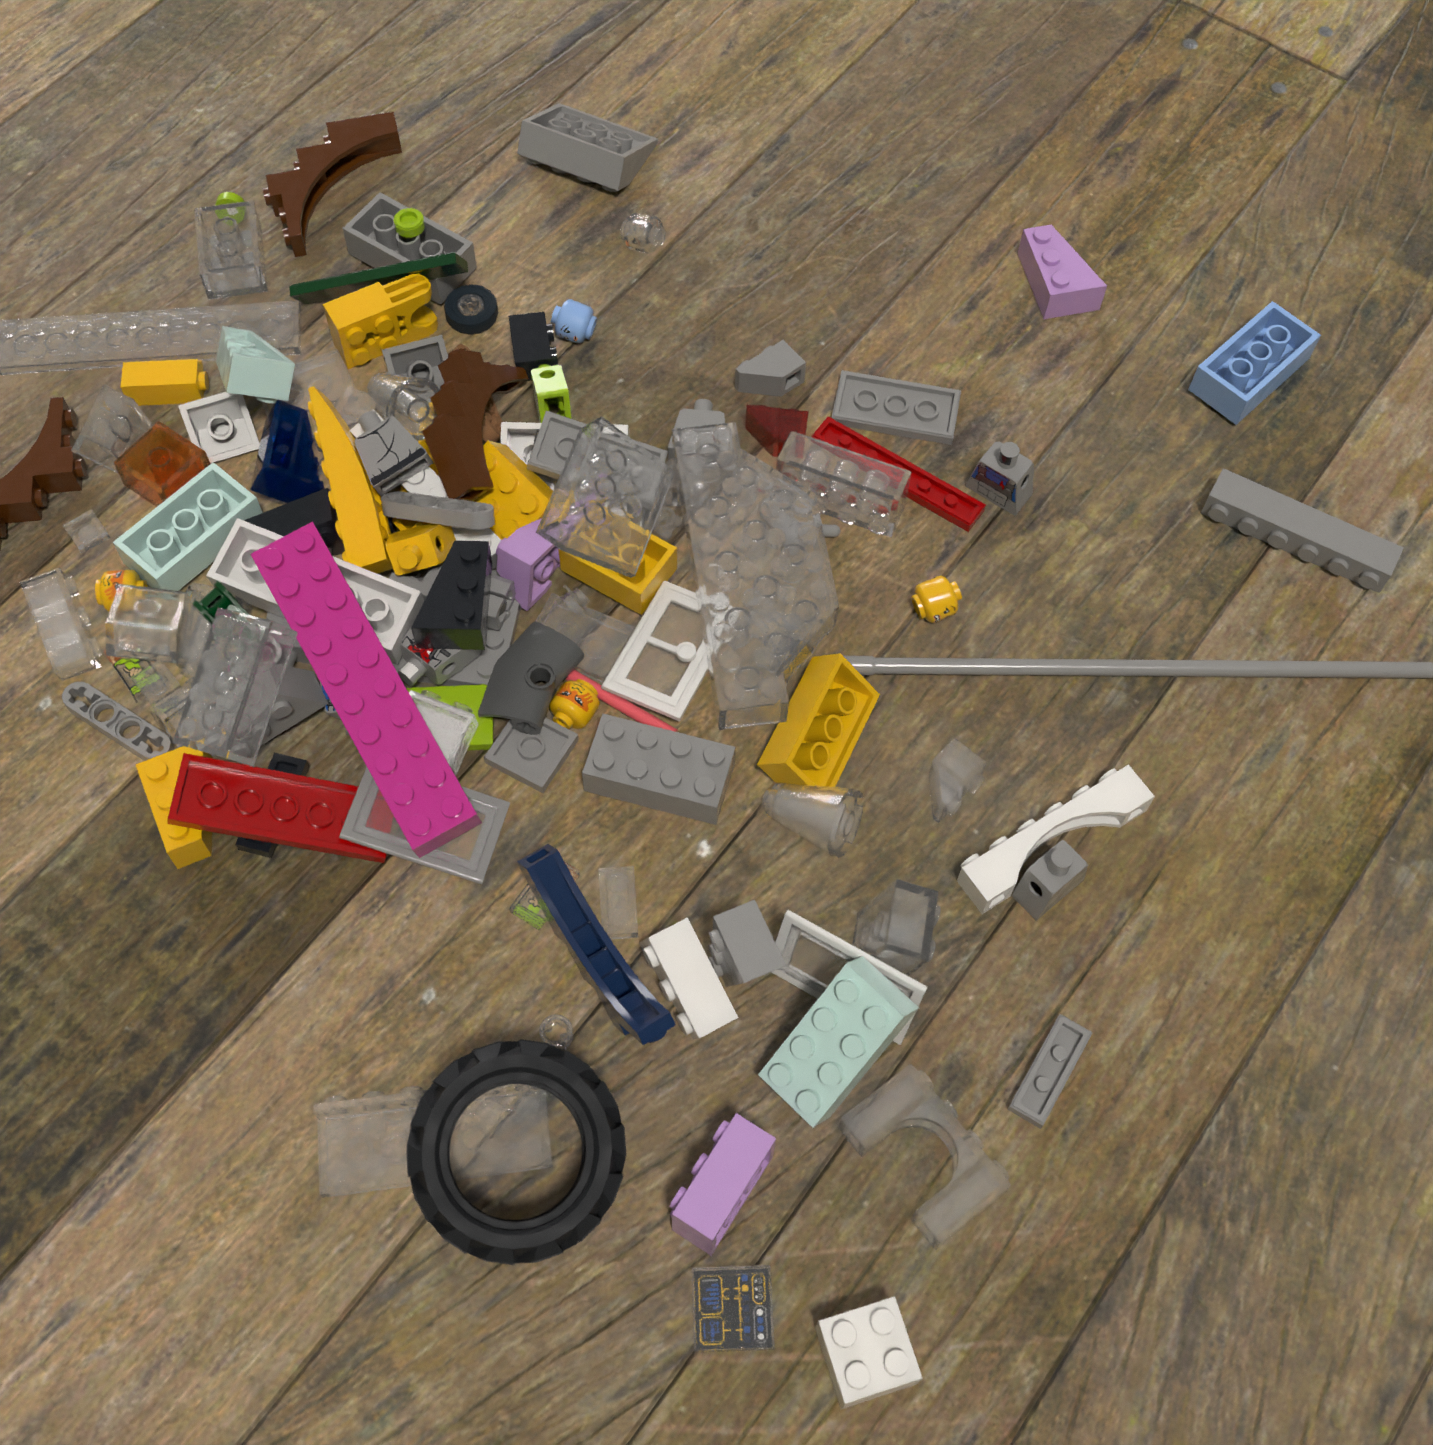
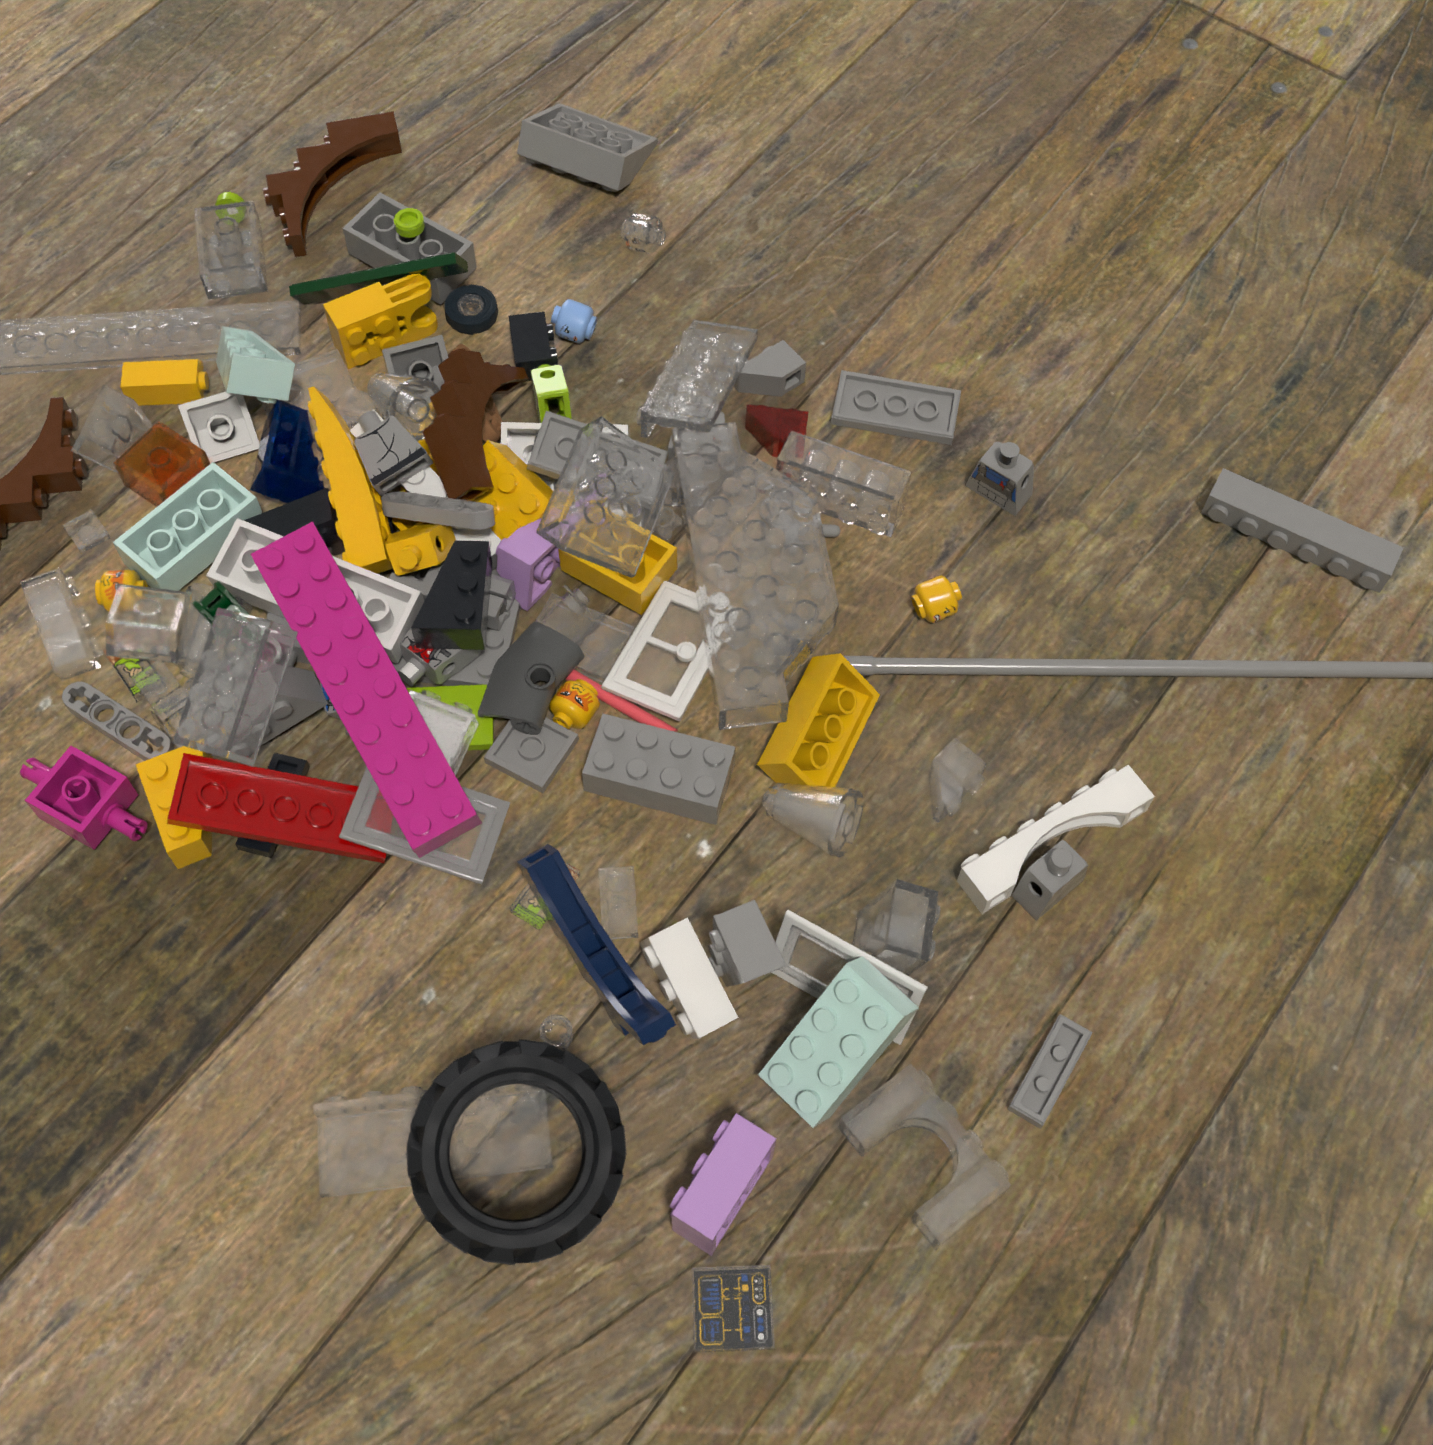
red tile [810,416,986,532] -> none
white brick [815,1296,923,1409] -> none
lavender wedge [1018,225,1107,319] -> none
light blue brick [1188,301,1321,425] -> none
none -> dark pink brick [20,745,148,850]
none -> clear bracket [637,320,758,438]

